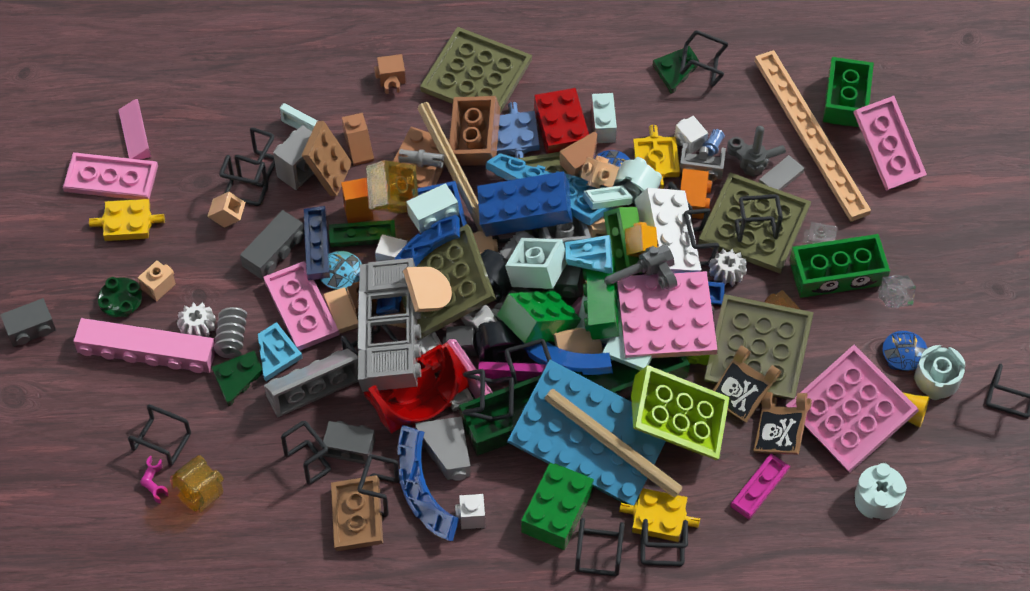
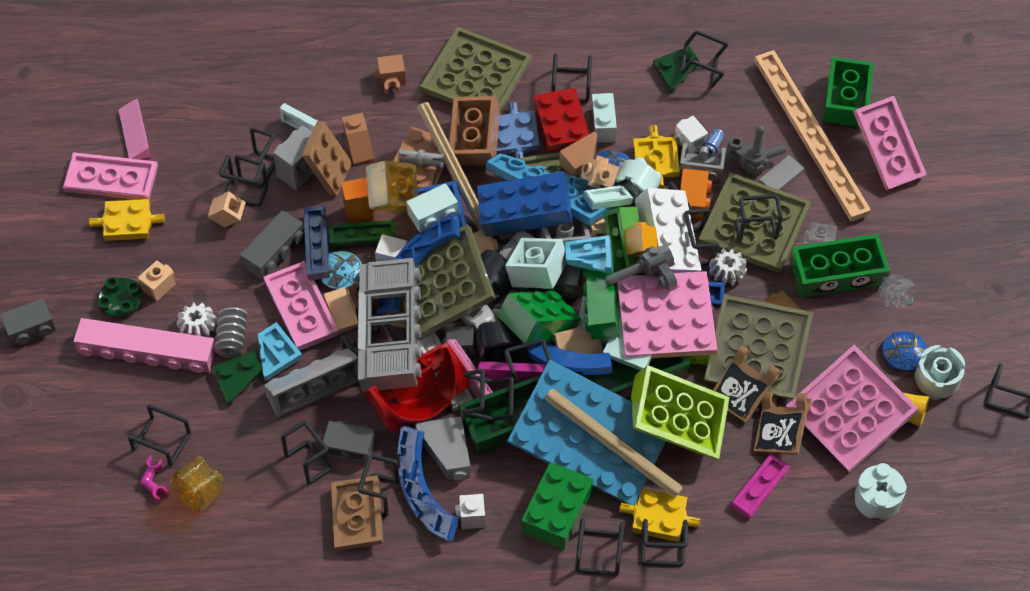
light nougat tile [403,267,452,312] -> none
none -> black piece [551,53,592,103]

